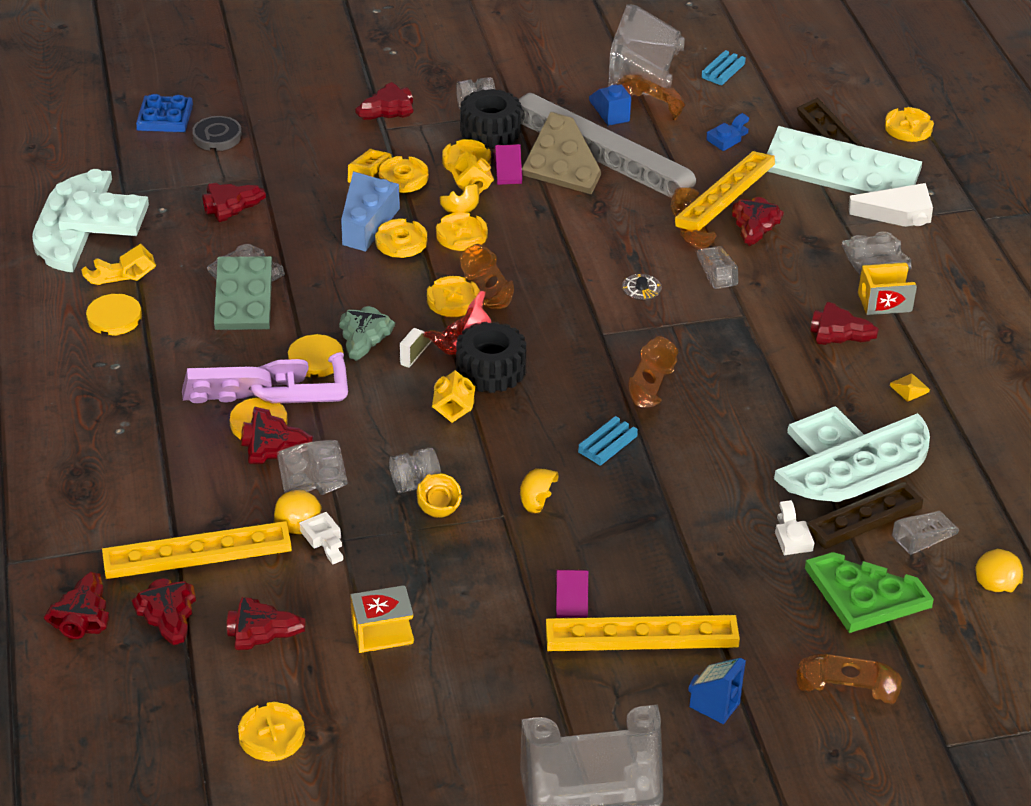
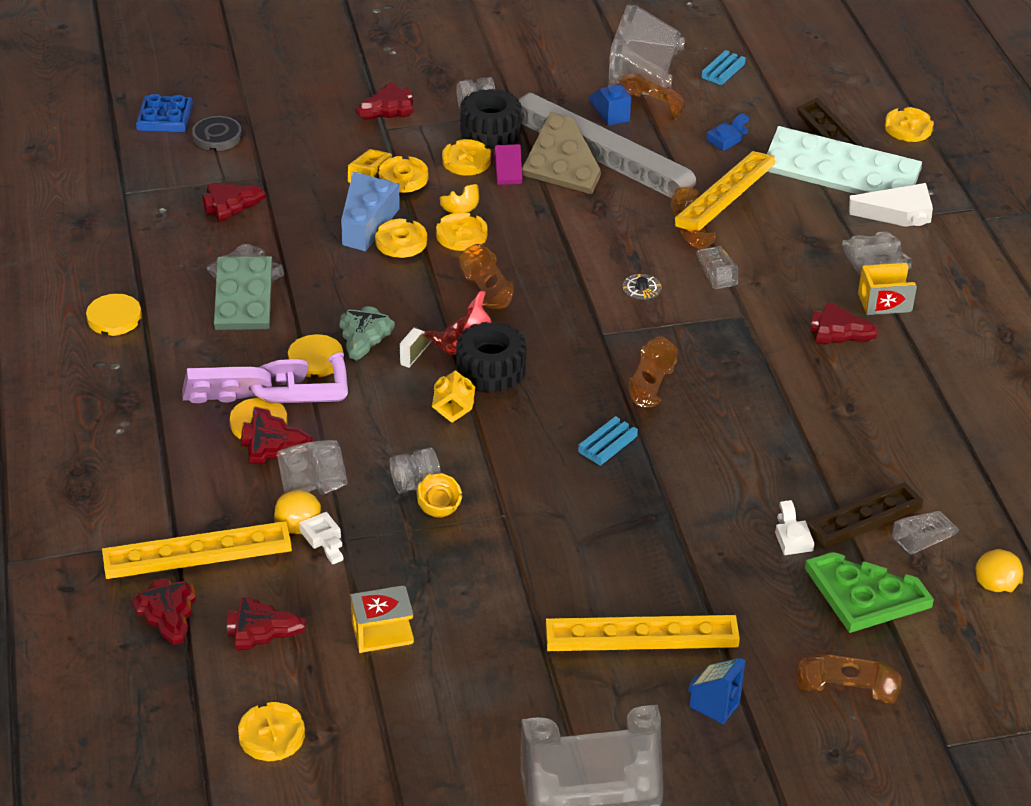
light aqua plate [32,169,149,272] -> none
dark red rock [44,572,109,639] -> none
yellow piece [81,244,156,285] -> none
yellow tile [427,276,480,317] -> none
yellow brick [450,151,494,194] -> none
yellow hair [520,469,558,513] -> none
magenta slope [556,569,588,618] -> none
dark red rock [732,197,784,246] -> none
light aqua plate [774,406,930,502] -> none
yellow slope [890,373,930,402] -> none

